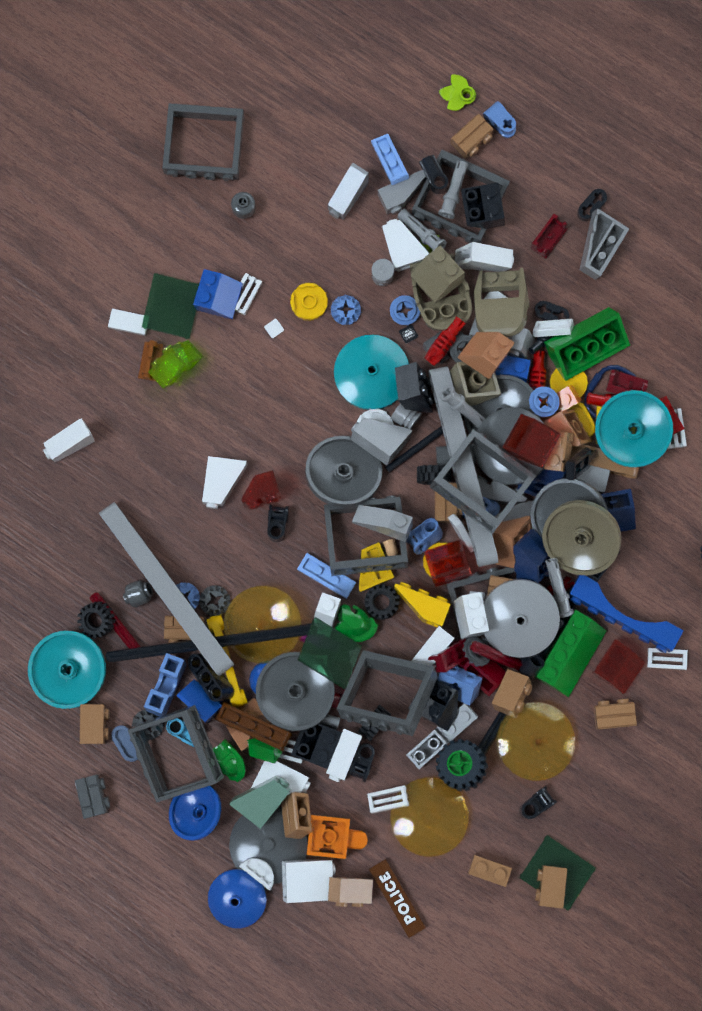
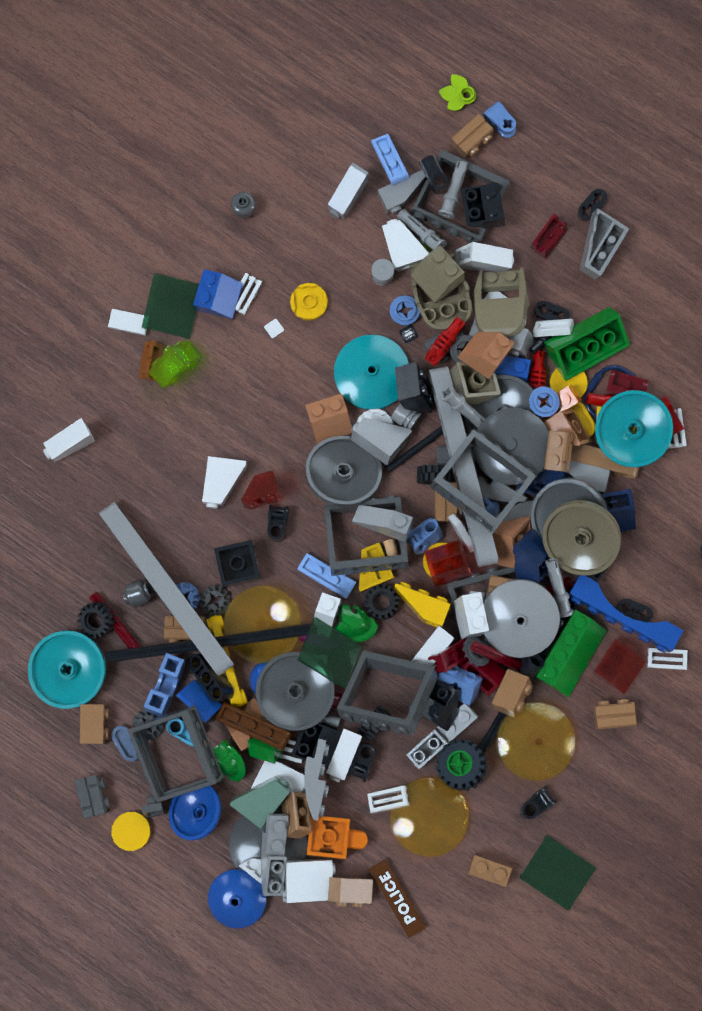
dark grey window [162,103,244,181] -> none
medium blue gear [331,294,361,325] -> none
clear red slope [502,414,561,468] -> none
medium nougat brick [535,865,567,909] -> none
black hinge [565,447,597,480] -> none
none -> yellow tile [111,812,151,851]
none -> dark grey tile [142,795,165,818]
none -> black brick [214,540,261,588]
none -> light grey slope [261,814,289,896]
none -> light grey slope [304,739,330,821]
none -> nougat slope [305,393,352,444]
none -> black beam [616,599,653,622]

